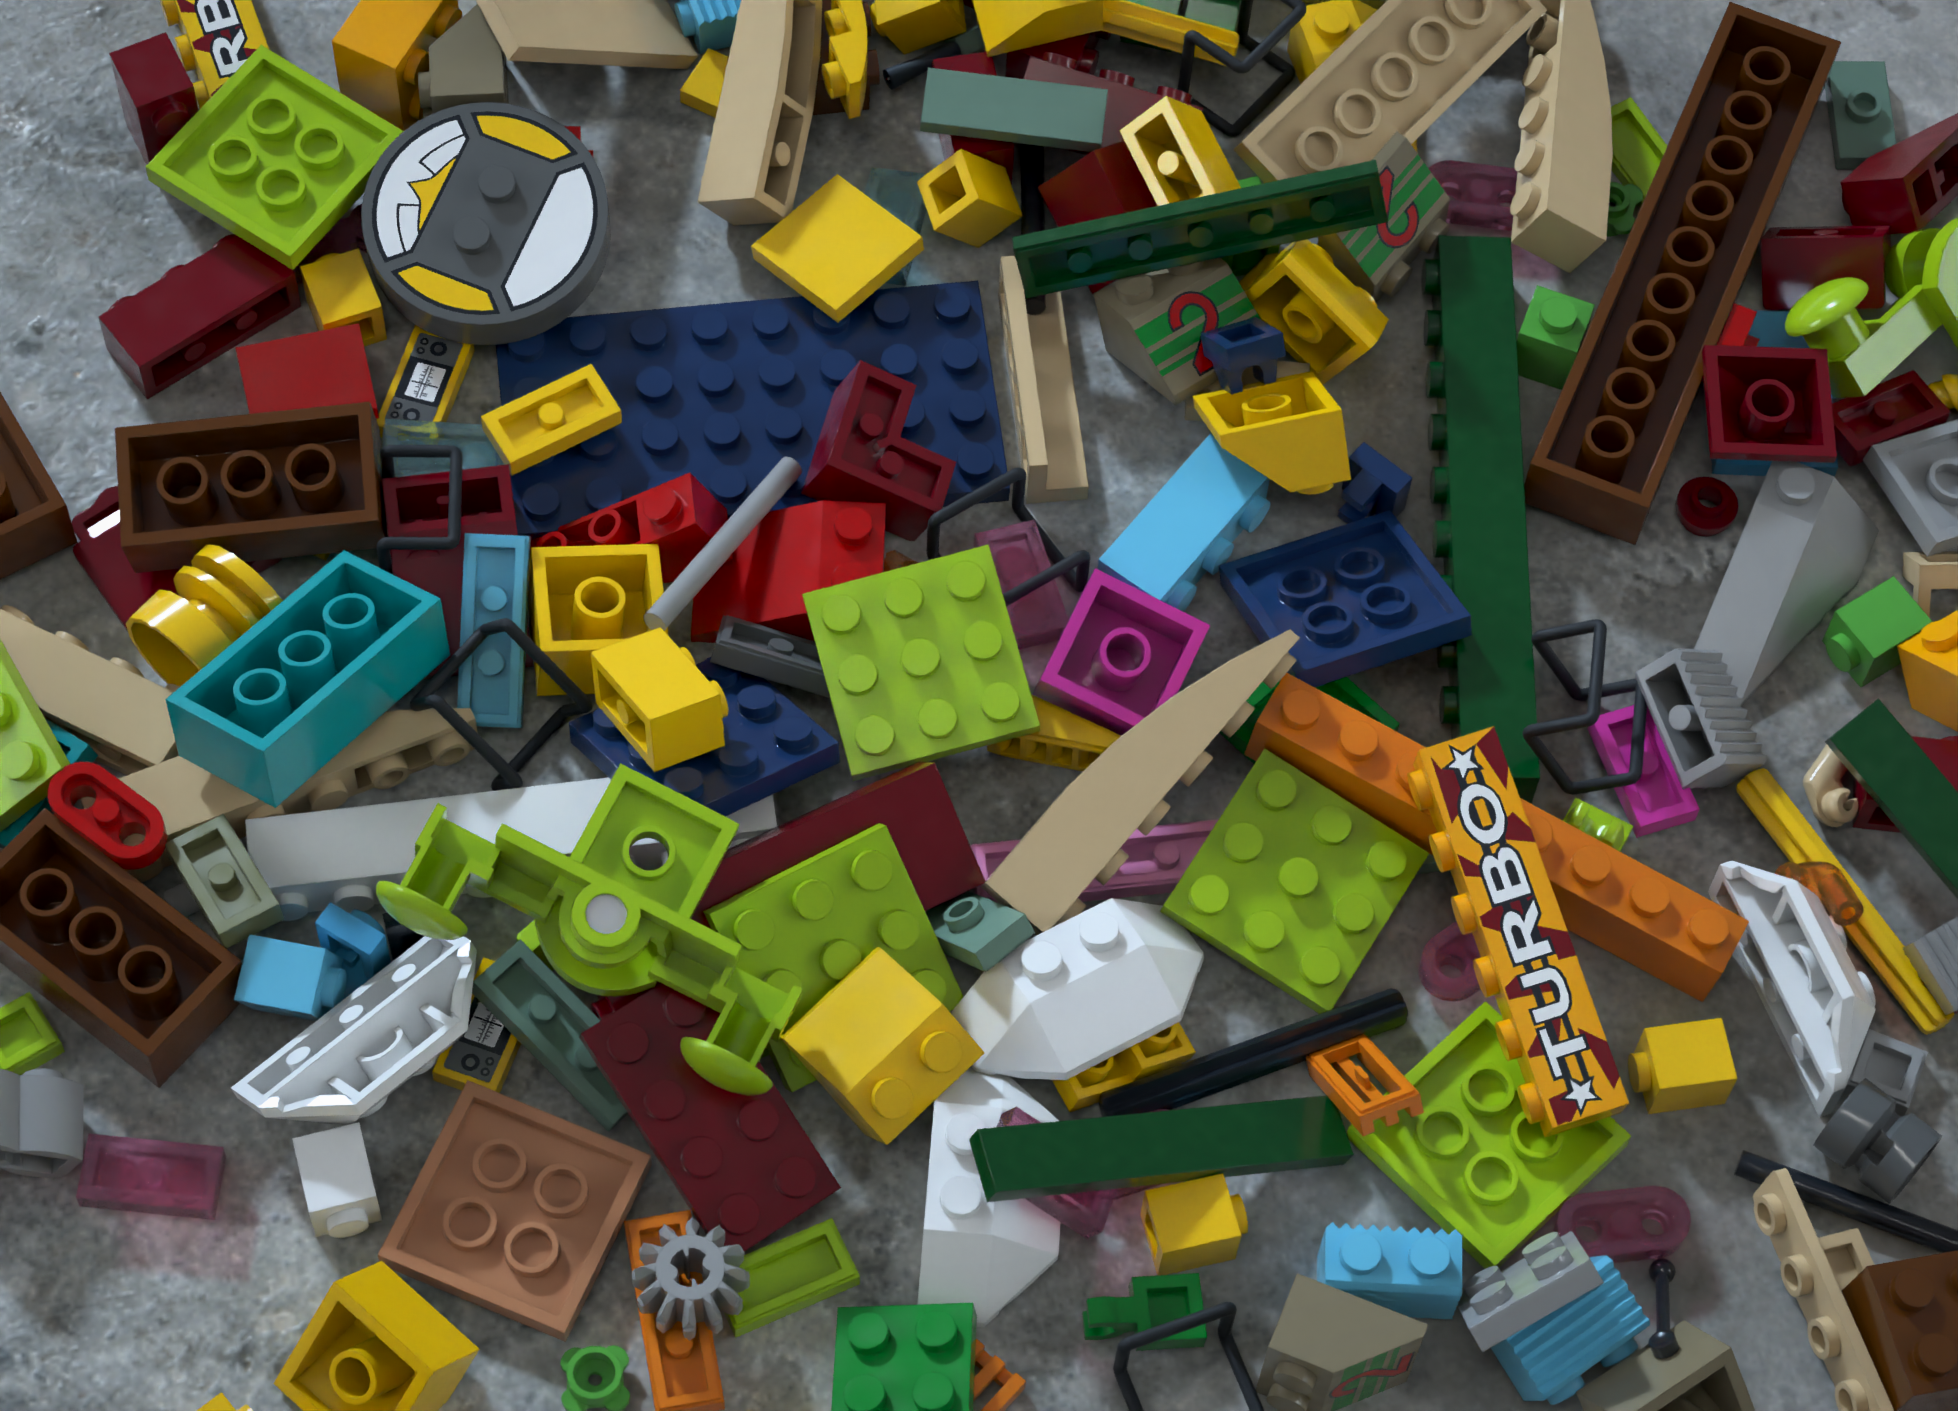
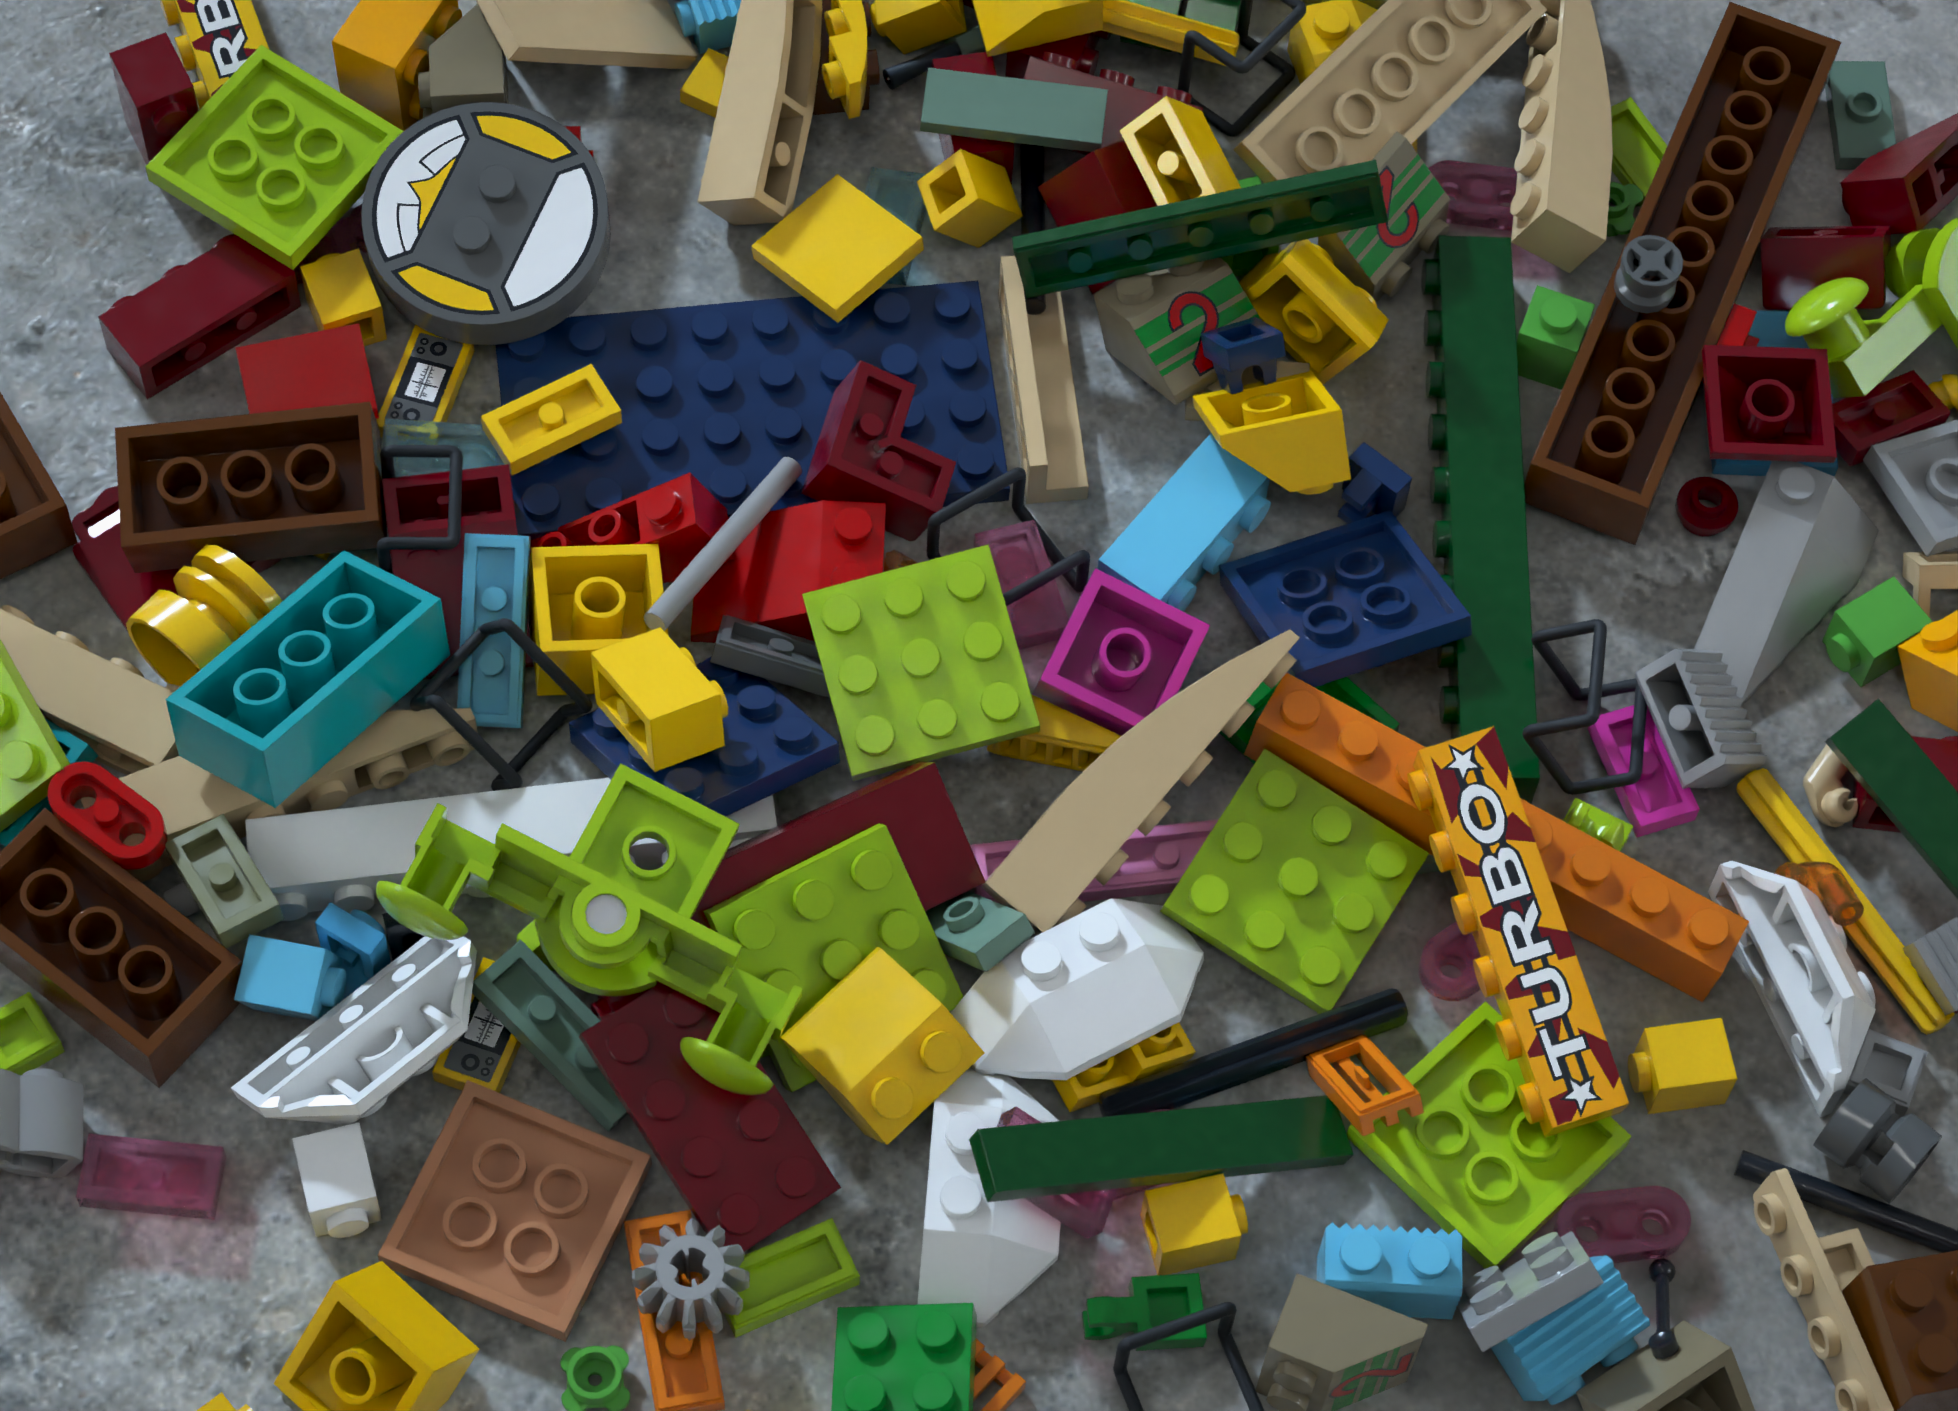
none -> dark grey wheel [1614,235,1683,313]

